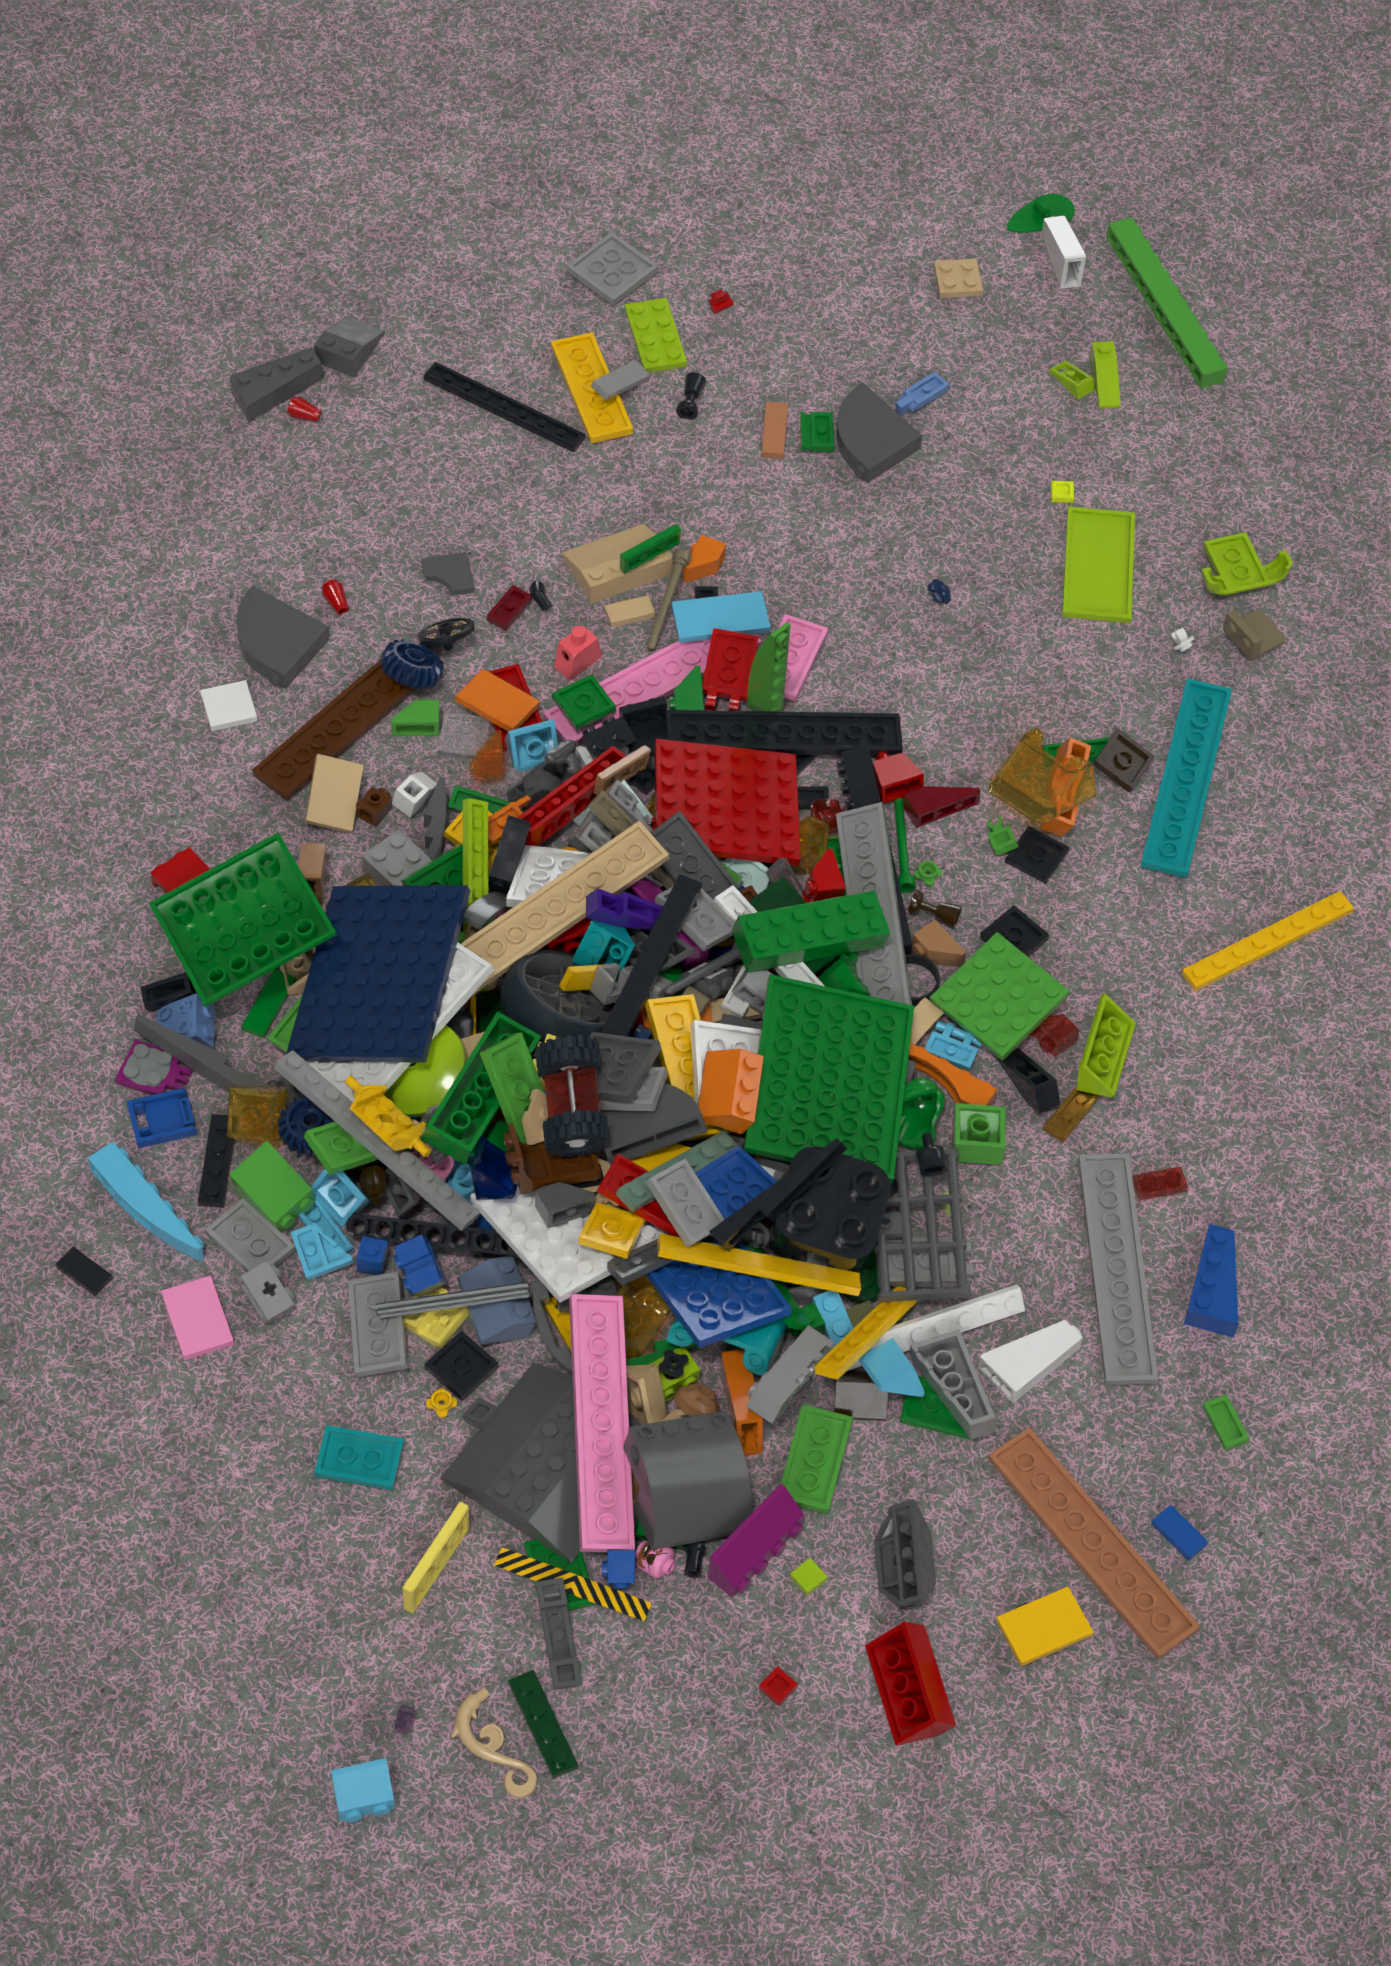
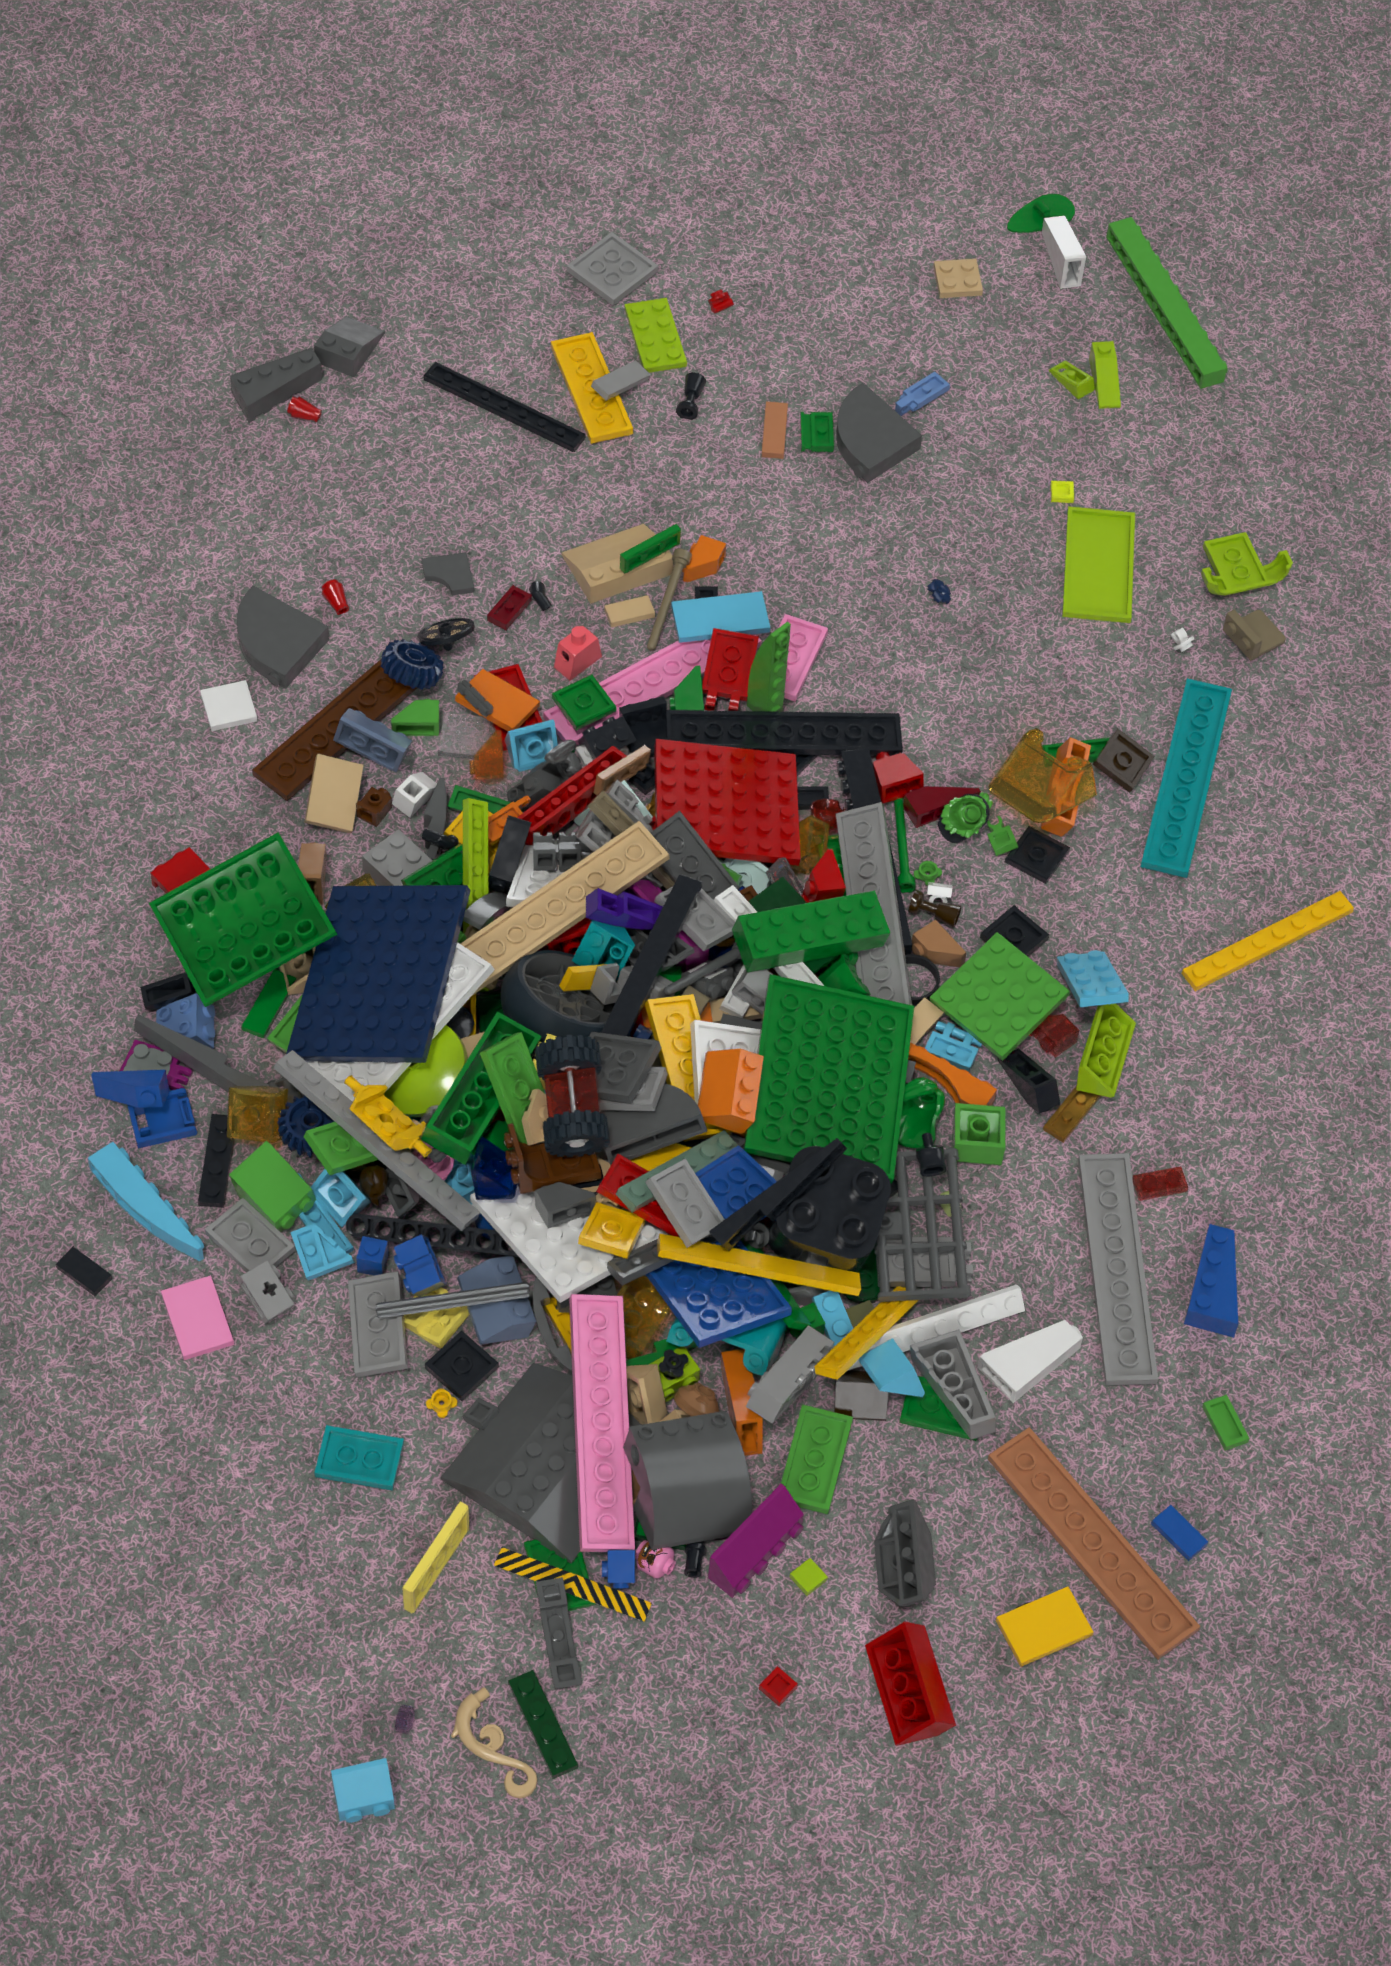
none -> blue slope [91,1069,170,1108]
none -> sand blue slope [333,708,412,773]
none -> black arm [422,829,459,851]
none -> dark grey axle [457,680,493,717]
none -> dark grey legs [533,832,581,871]
none -> white tile [927,882,952,903]
none -> bright green hair [937,792,993,843]
none -> medium azure plate [1057,950,1129,1007]

